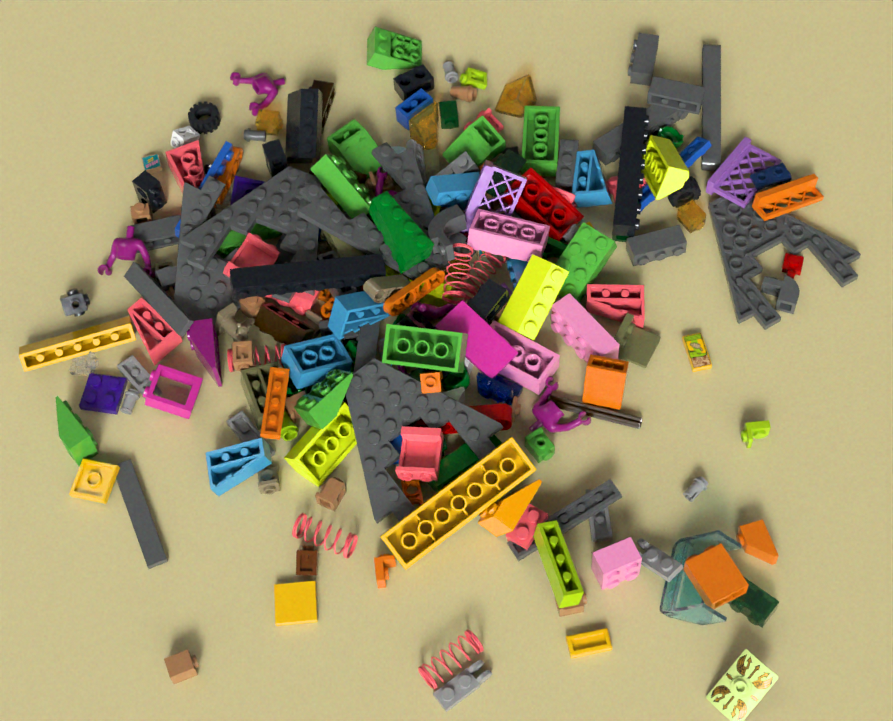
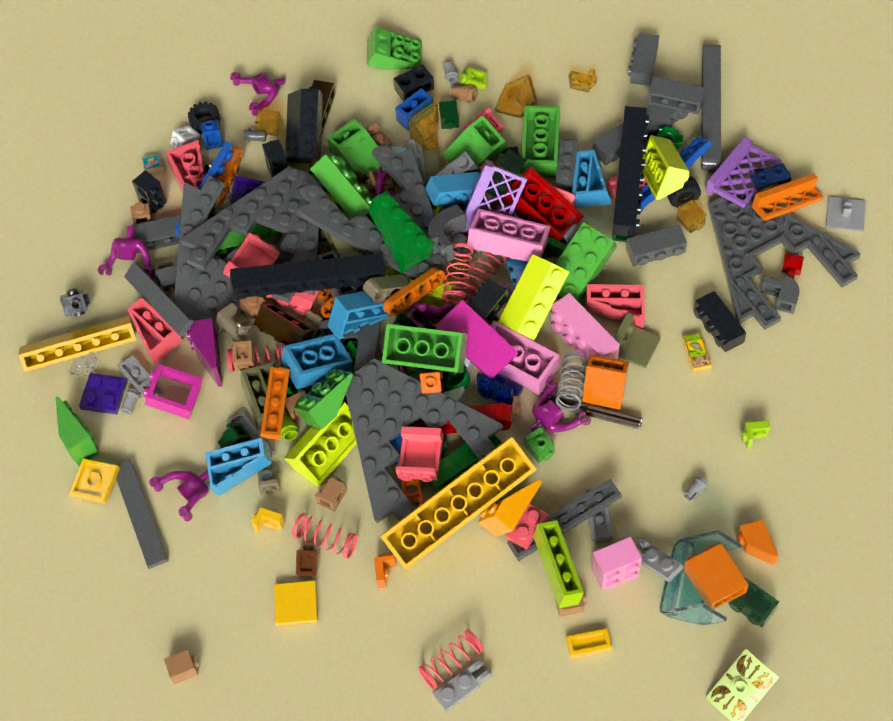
none -> magenta piece [149,469,209,522]
none -> blue bracket [201,120,223,150]
none -> dark green brick [218,423,252,448]
none -> yellow bracket [251,507,285,533]
none -> medium nougat bracket [366,122,392,146]
none -> light grey piece [556,353,588,411]
none -> clear yellow bracket [568,69,597,93]
none -> black brick [693,291,746,352]
none -> light grey piece [826,196,866,232]

